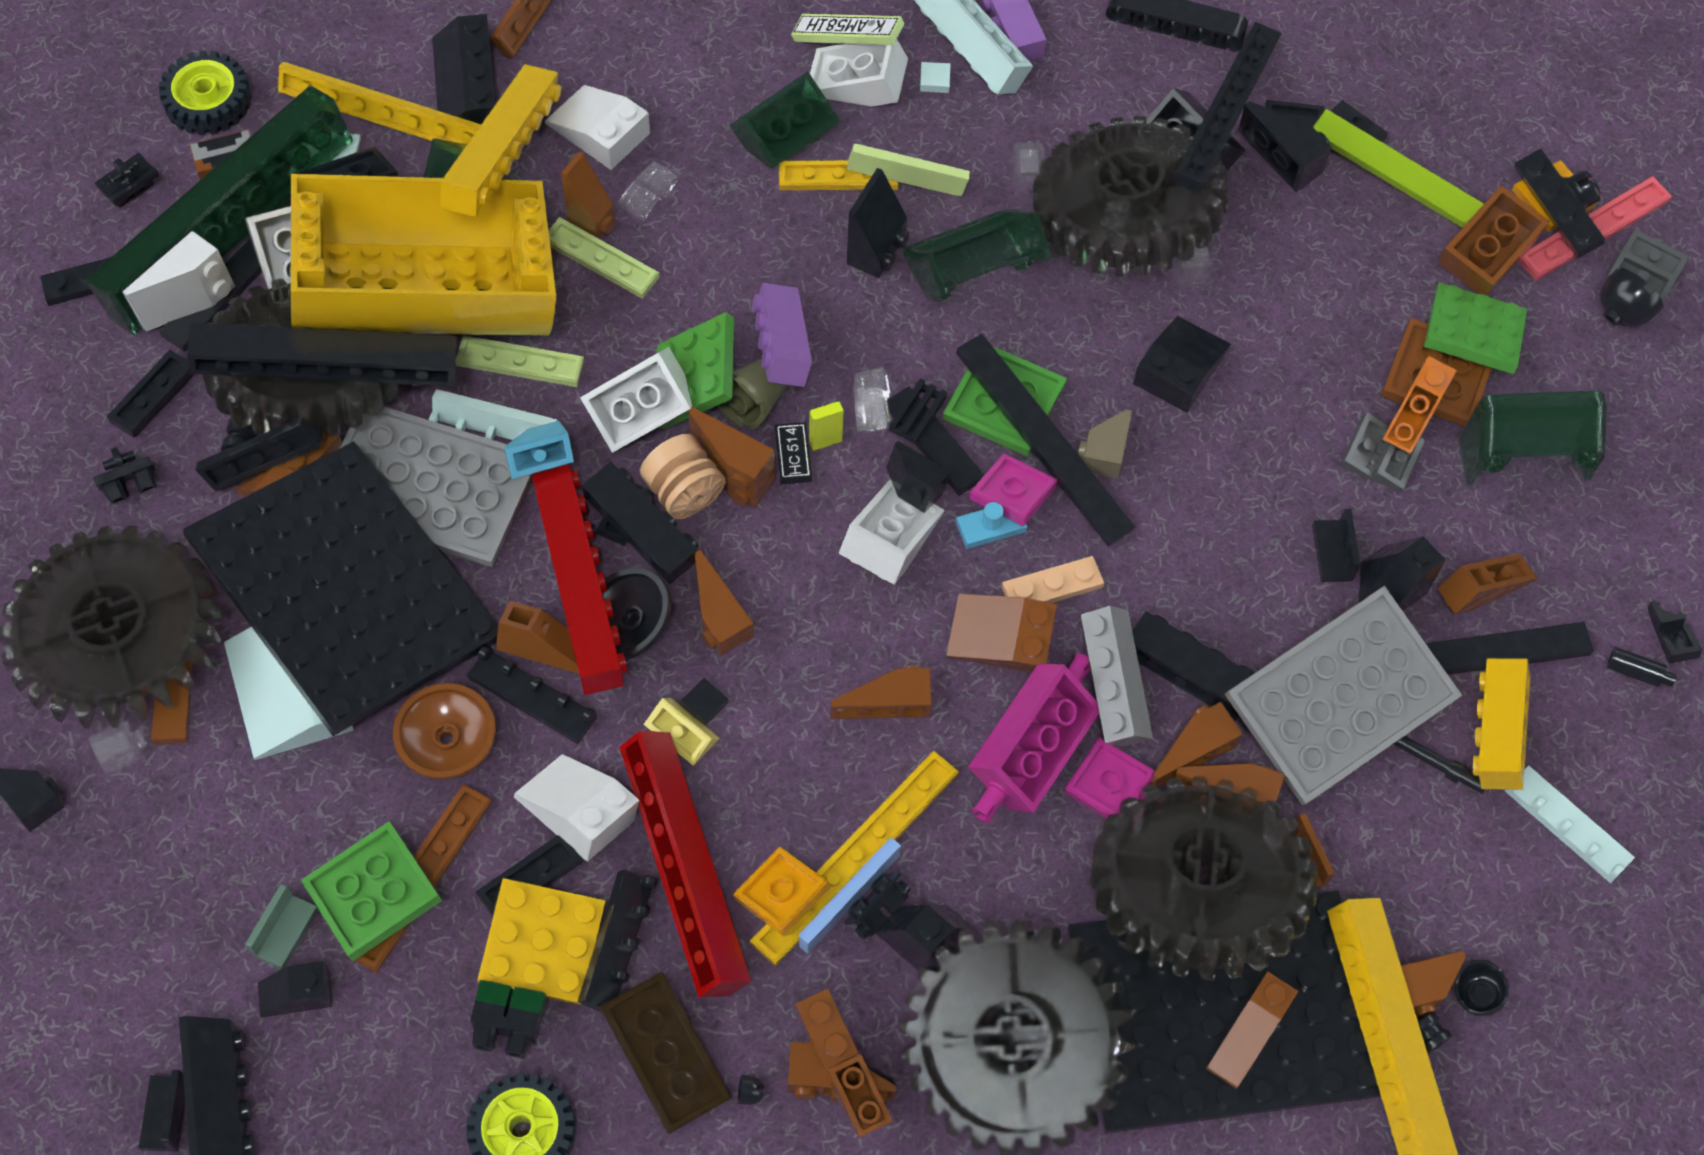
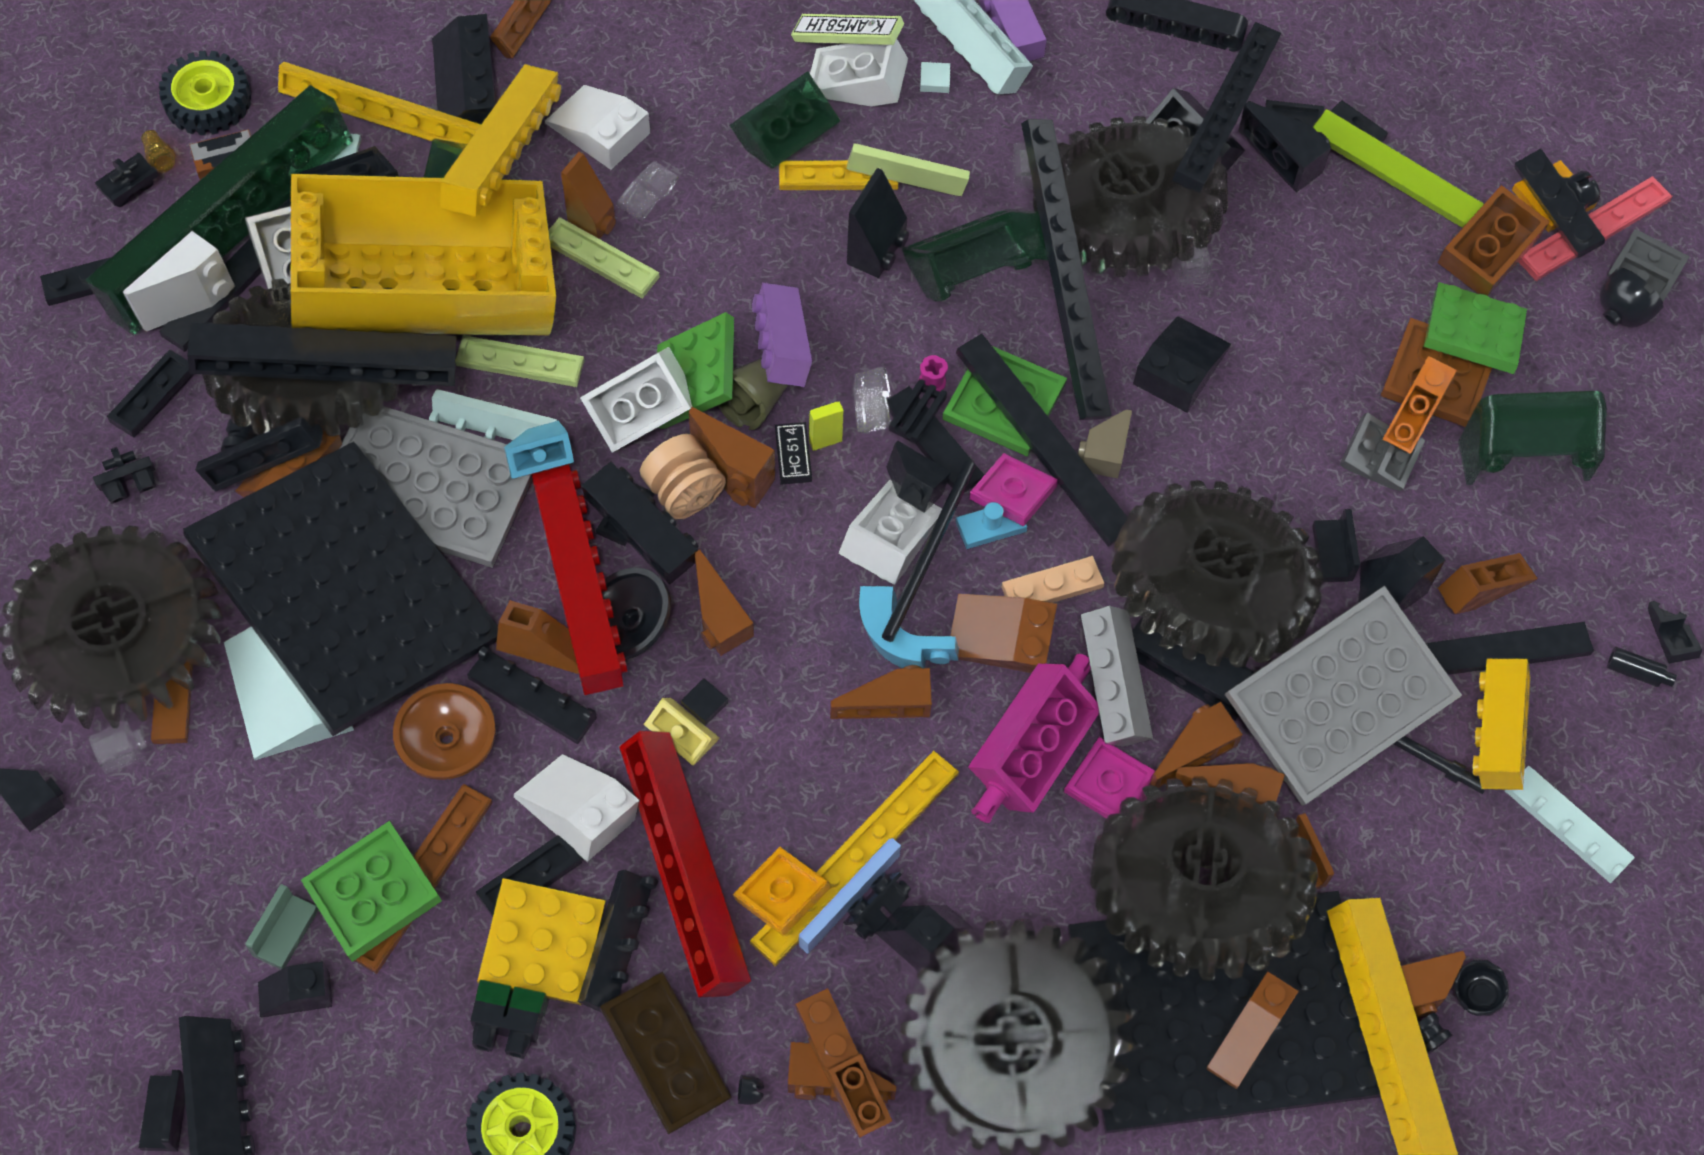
none -> clear yellow cone [141,130,176,172]
none -> medium azure arch [859,586,959,668]
none -> black piece [882,461,976,642]
none -> dark pink bush [918,355,948,392]
none -> black plate [1021,119,1112,420]
none -> clear smoke gear [1111,480,1324,668]

